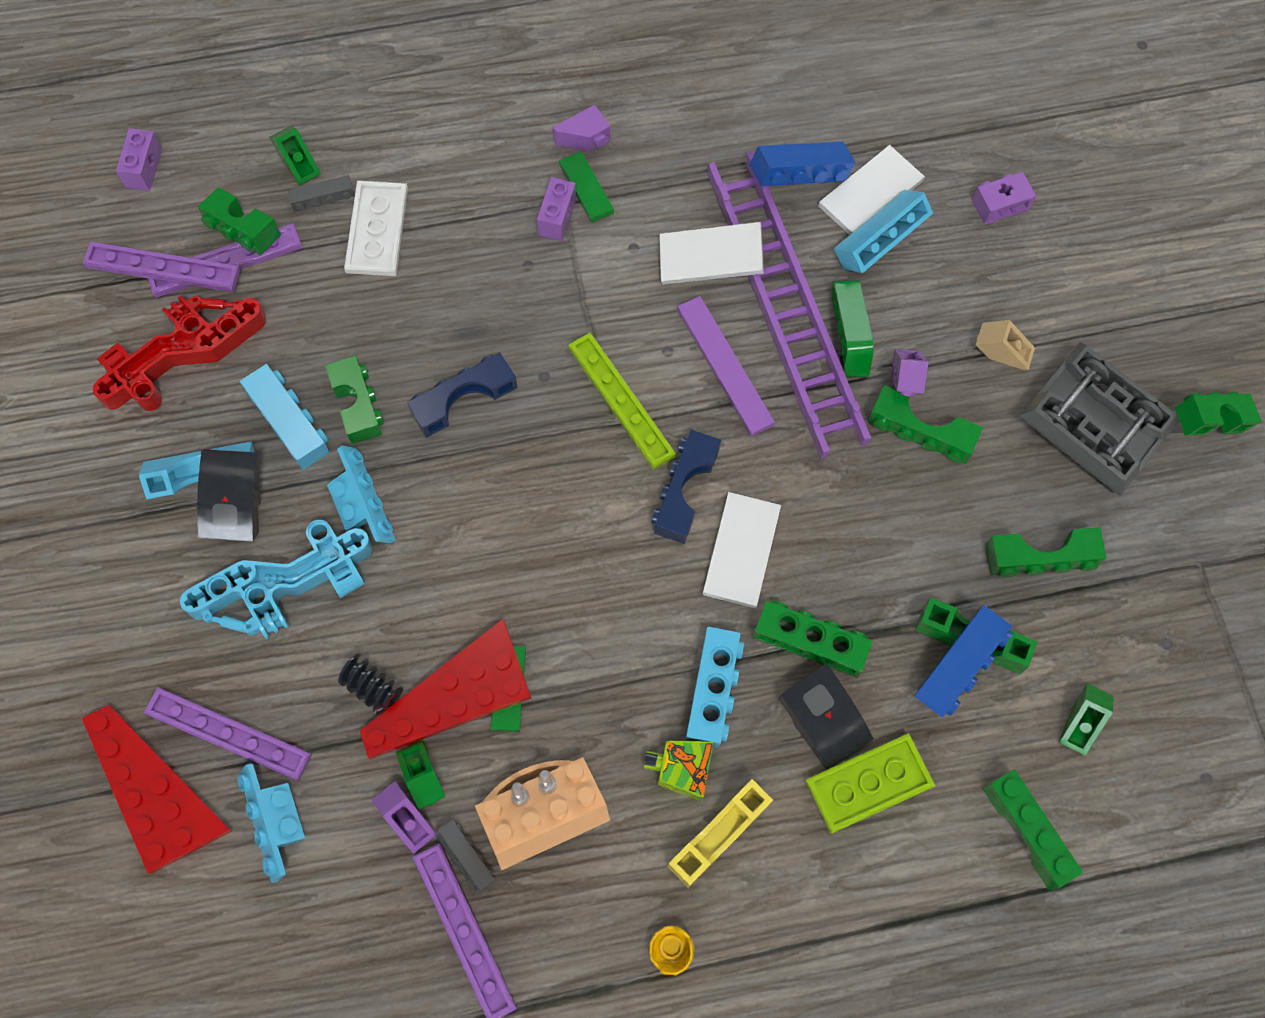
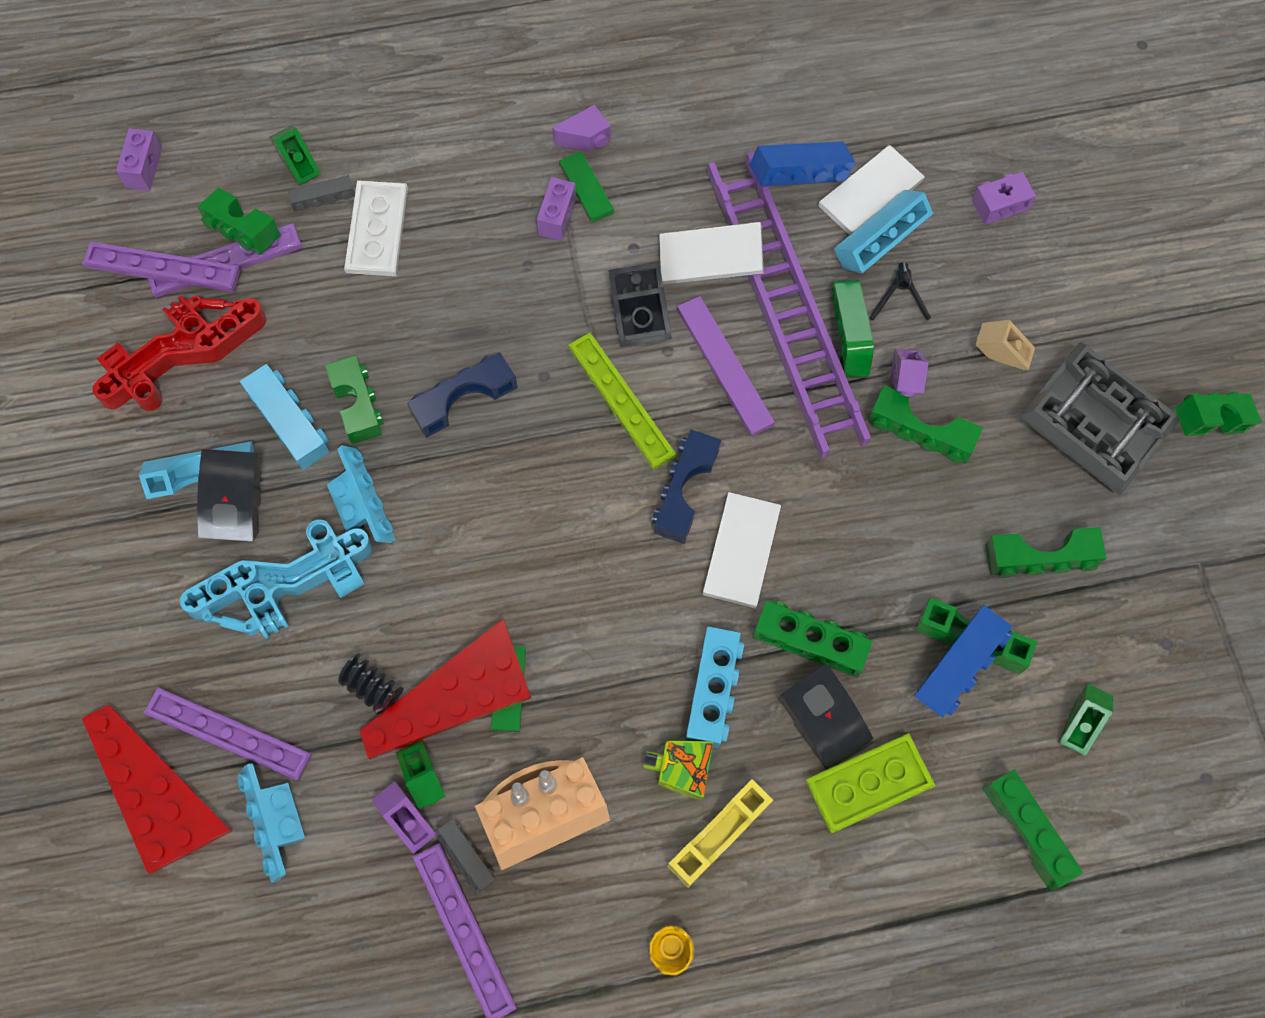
none -> black slope [608,262,672,347]
none -> black plant [870,262,931,320]

